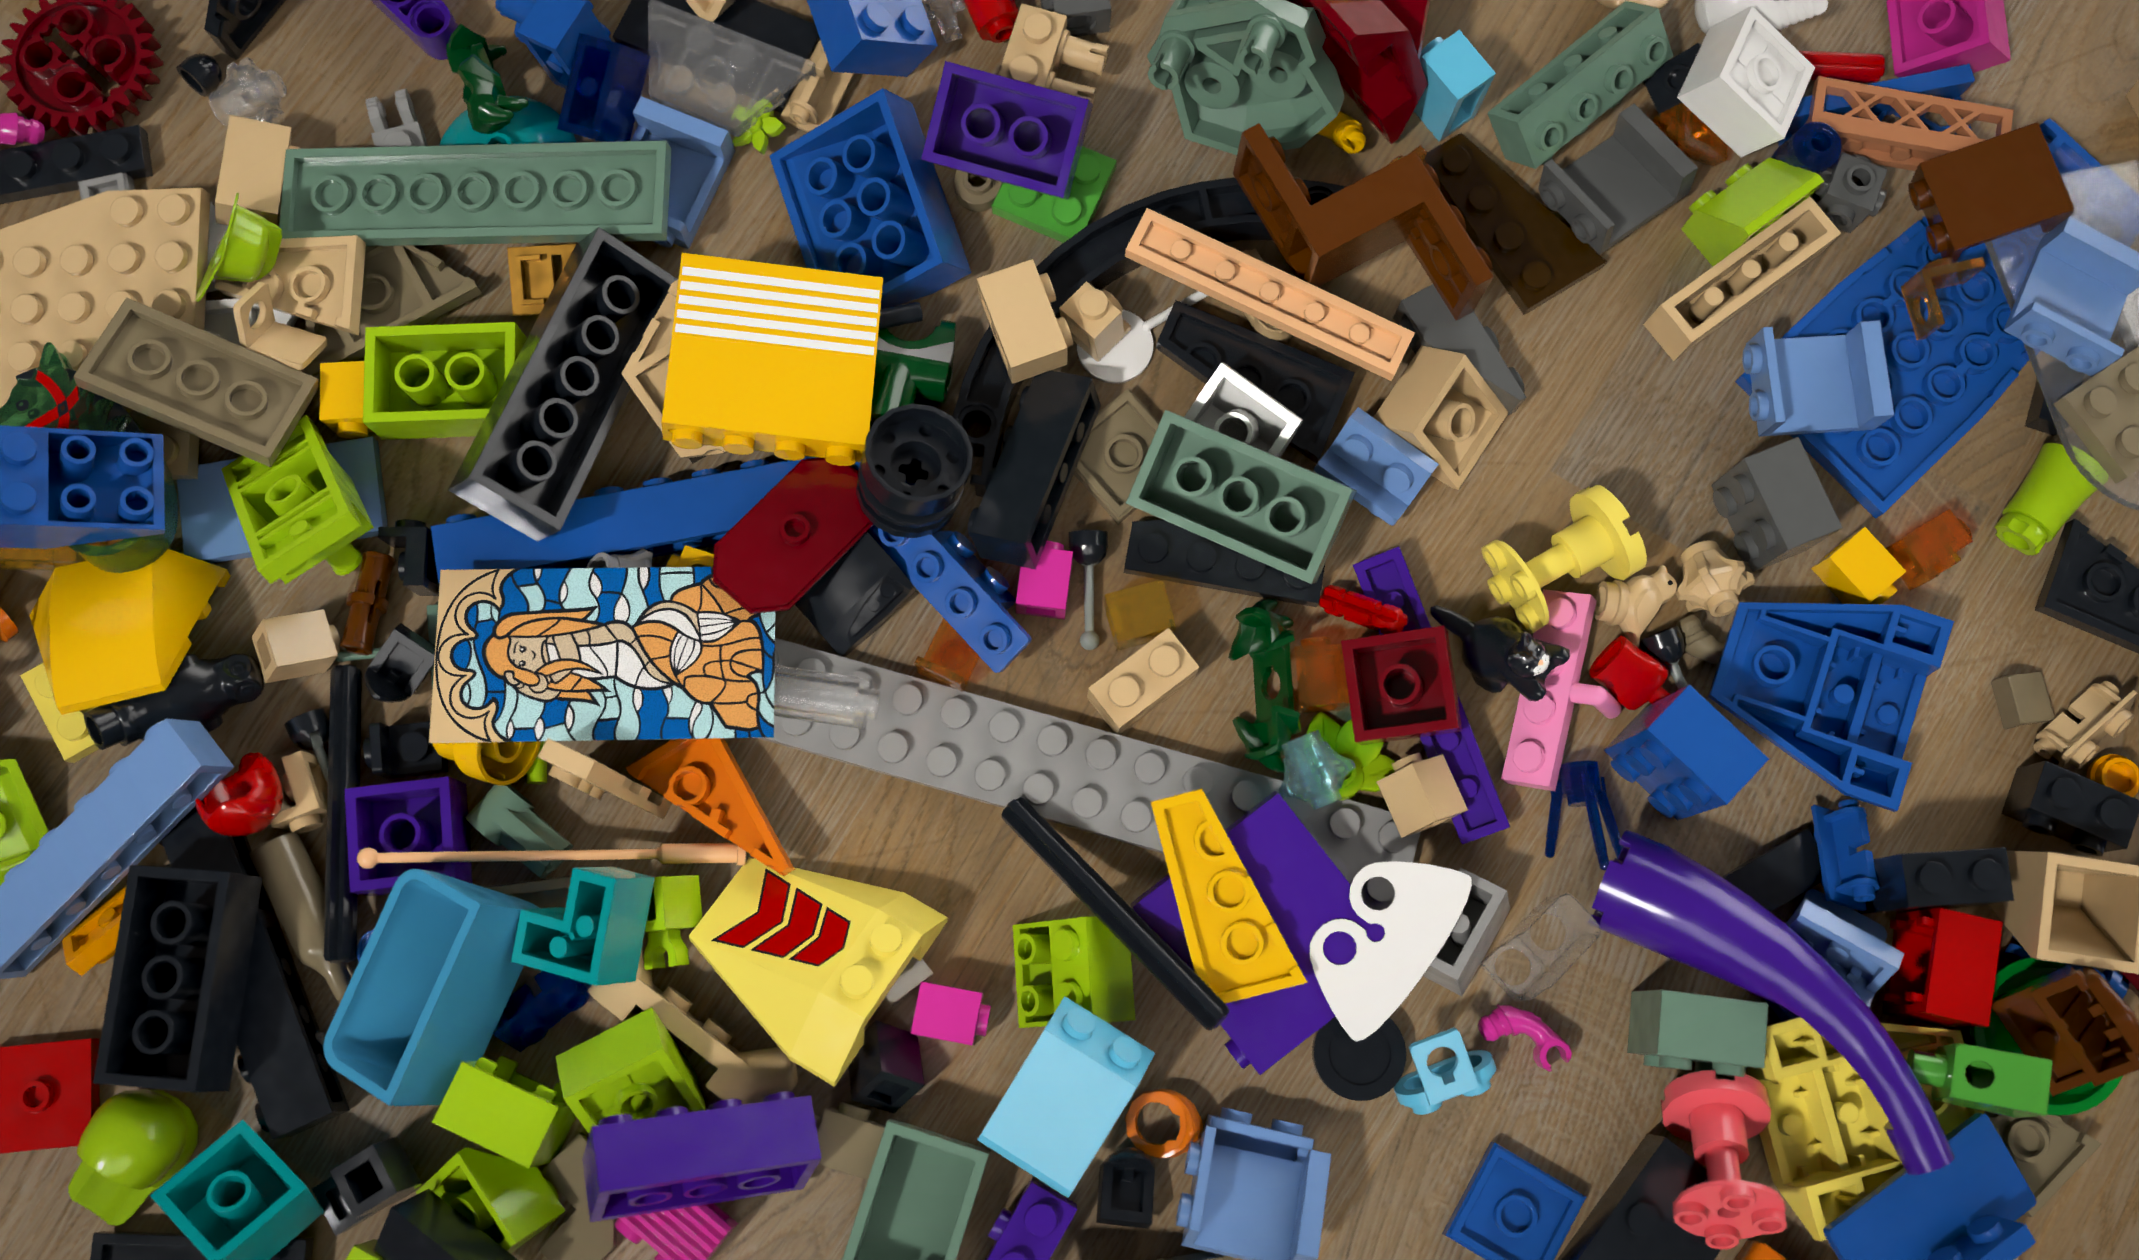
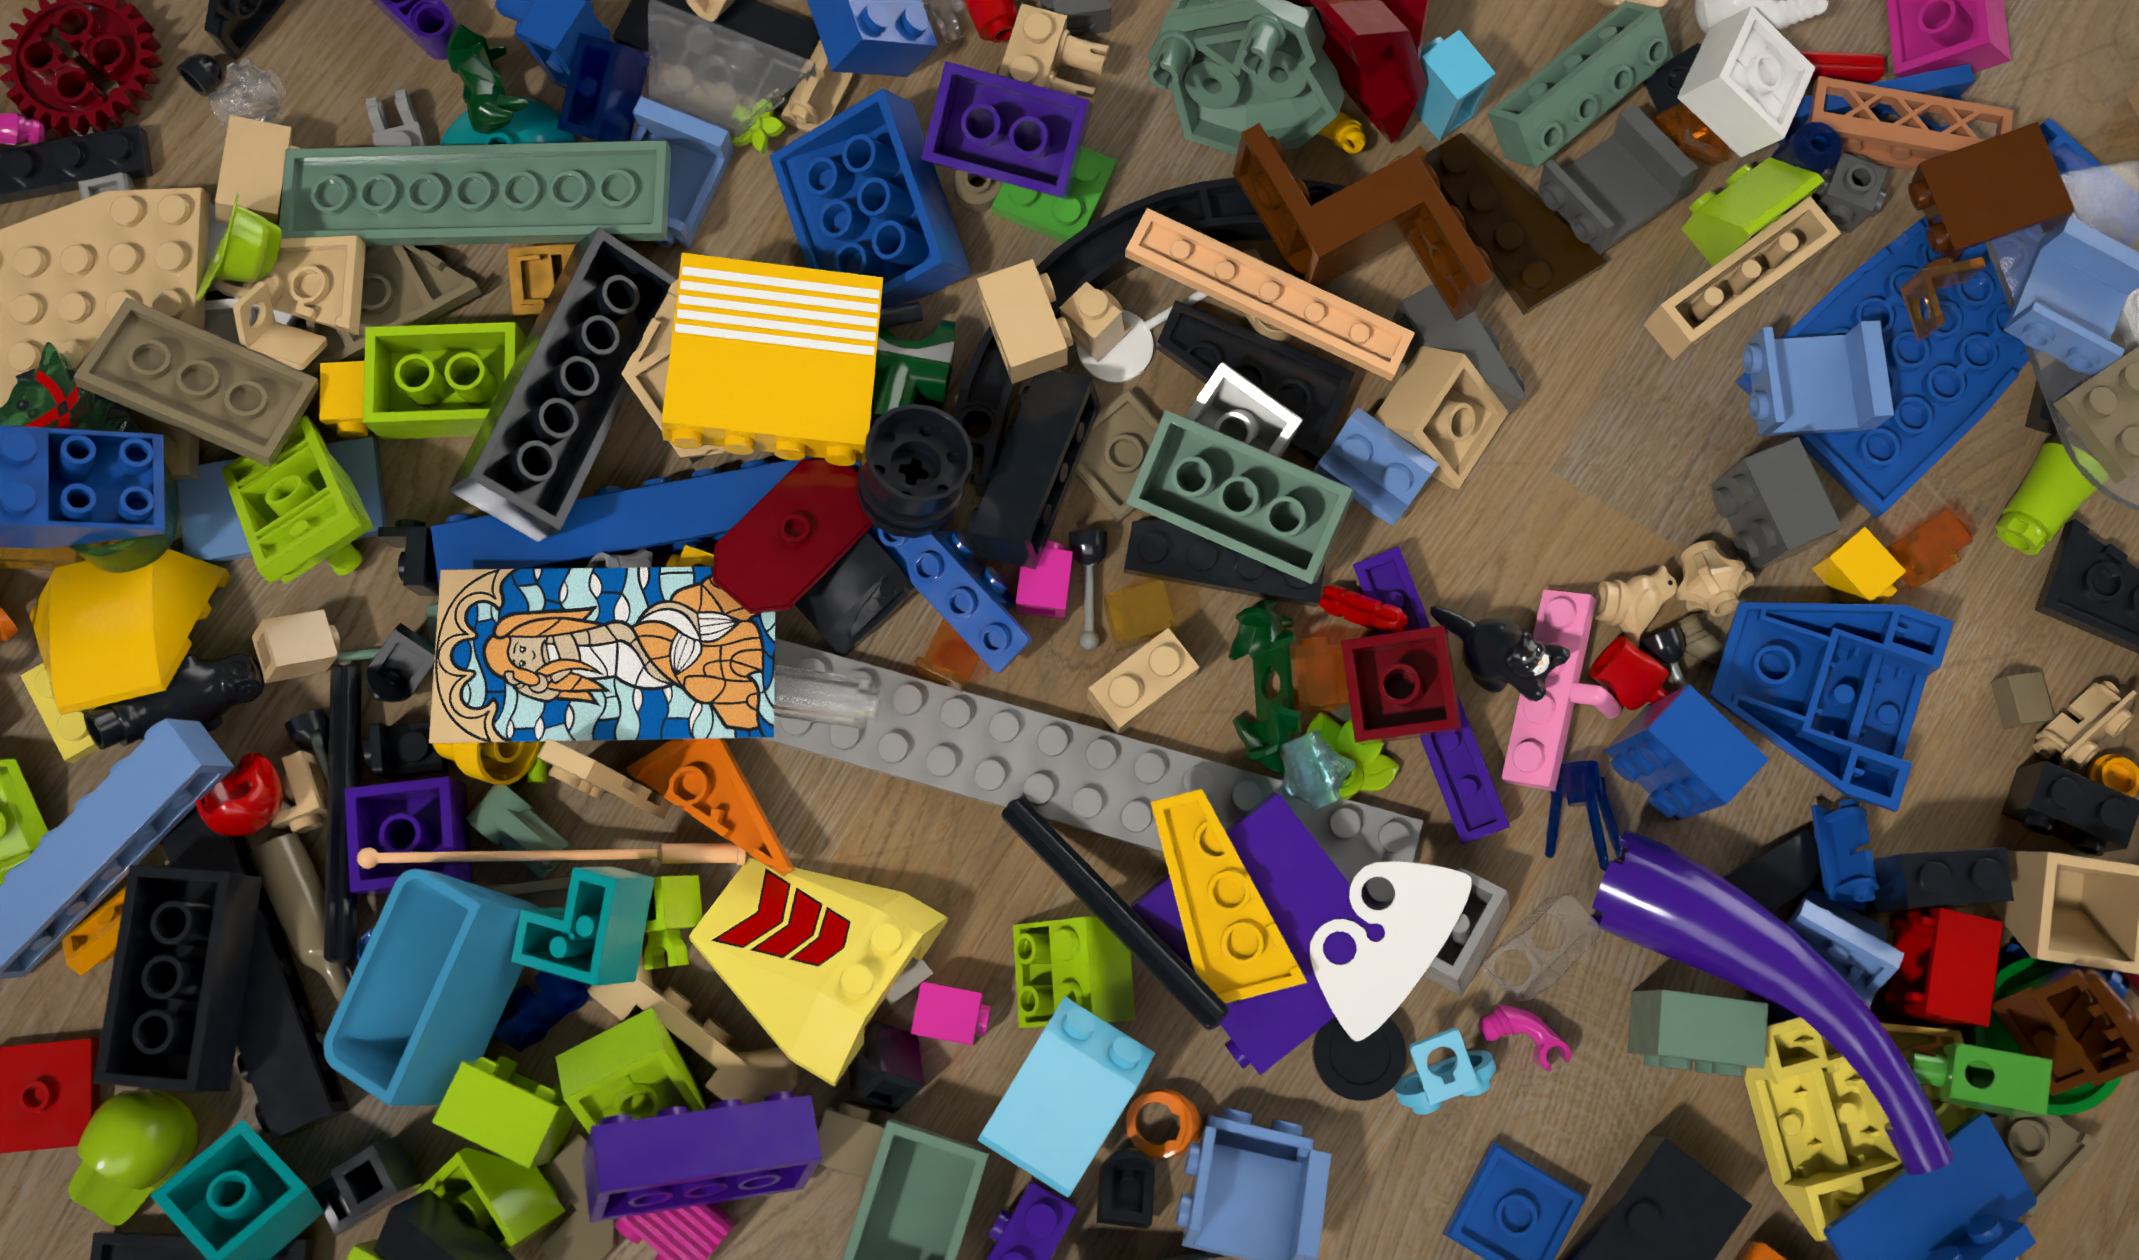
reddish brown pin [339,551,396,656] -> none
tan brick [1377,753,1468,838] -> none
light yellow piece [1482,485,1647,634] -> none
coral piece [1661,1070,1787,1249] -> none

